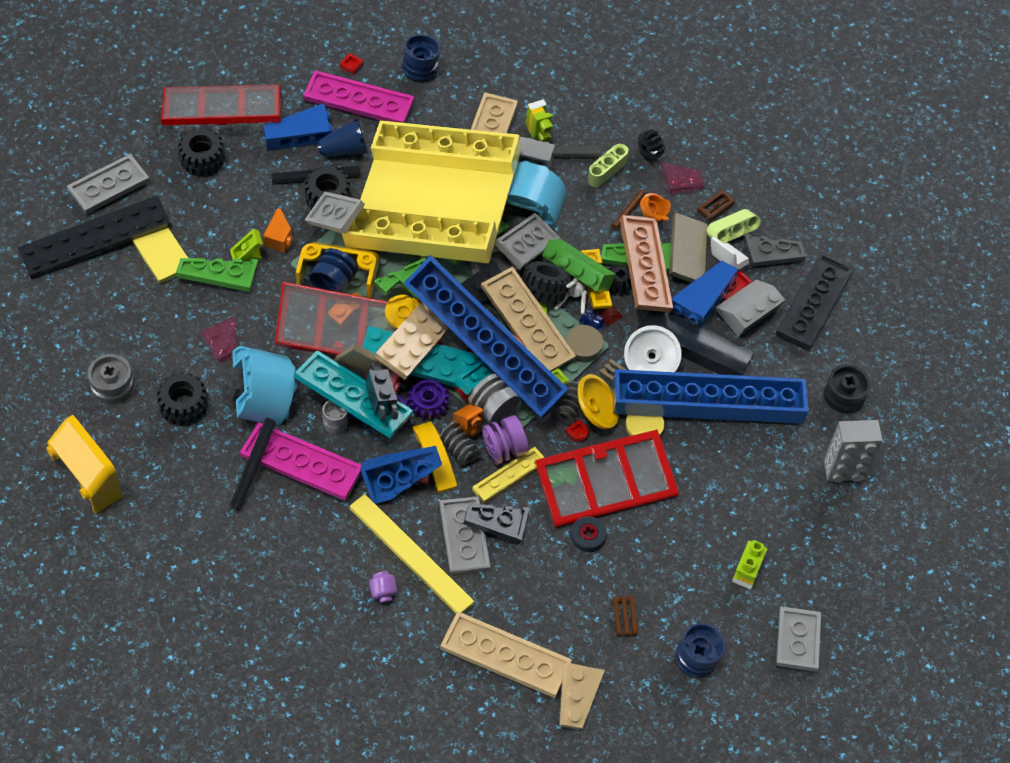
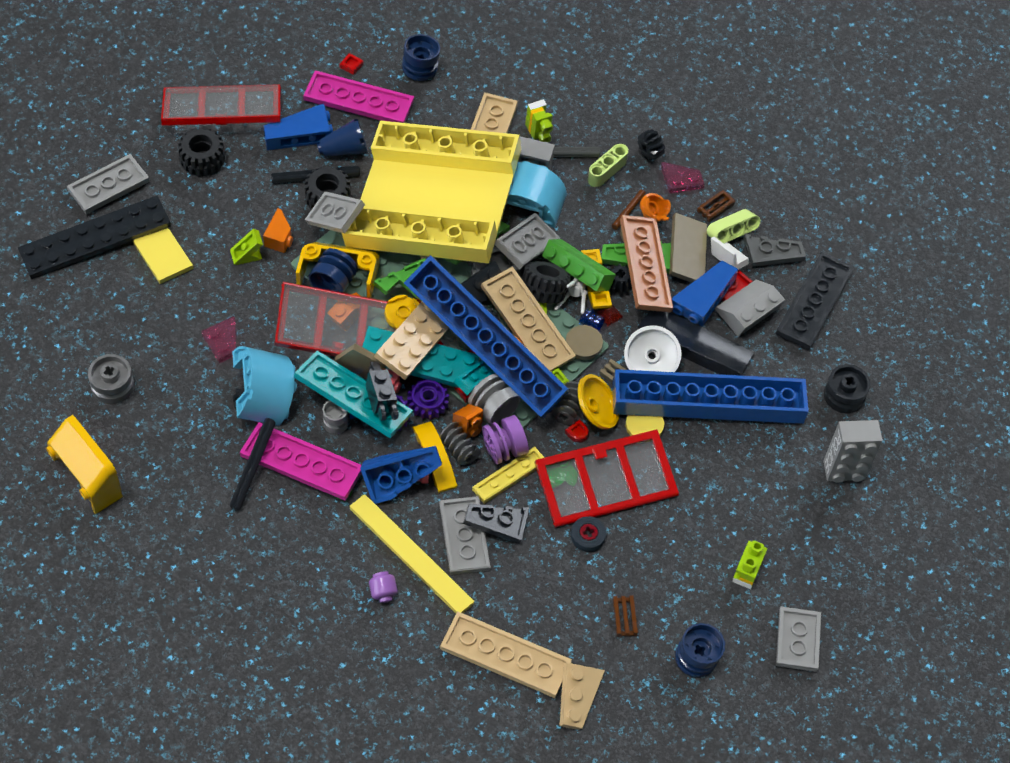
black tyre [157,372,208,426] -> none
bright green wing [176,258,258,292] -> none

